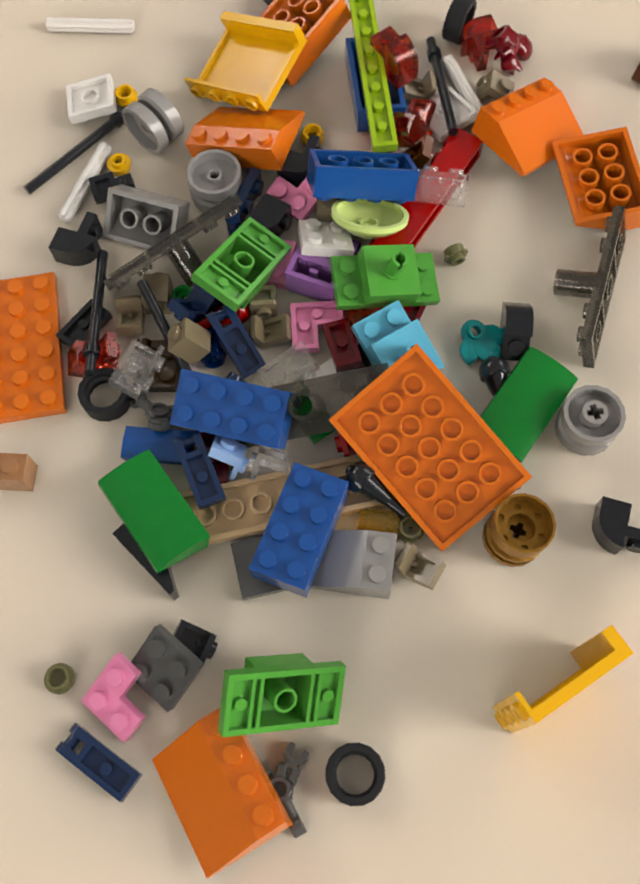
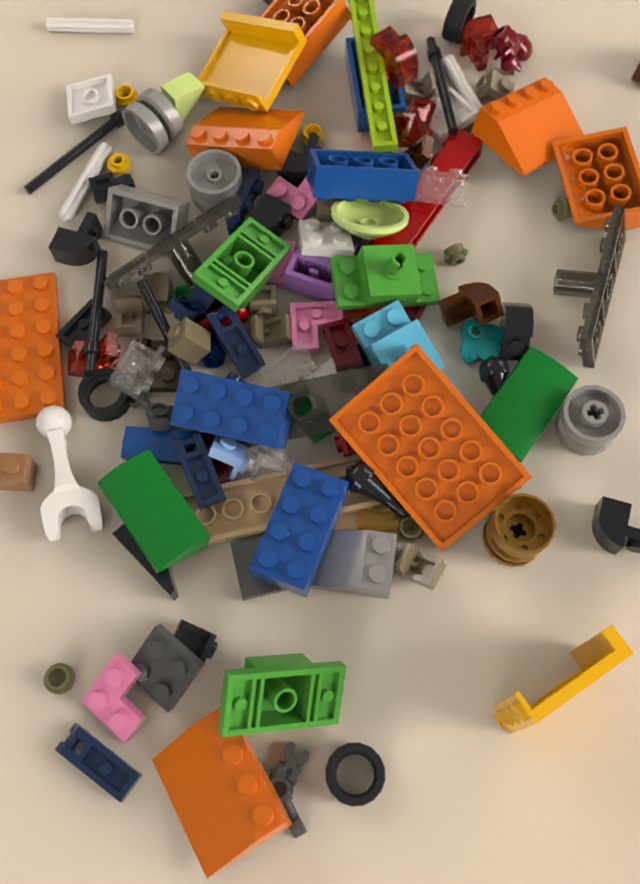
none -> white piece [36,405,104,542]
none -> yellowish green slope [161,71,205,122]
none -> reddish brown brick [438,282,504,327]
none -> olive plate [552,196,572,221]

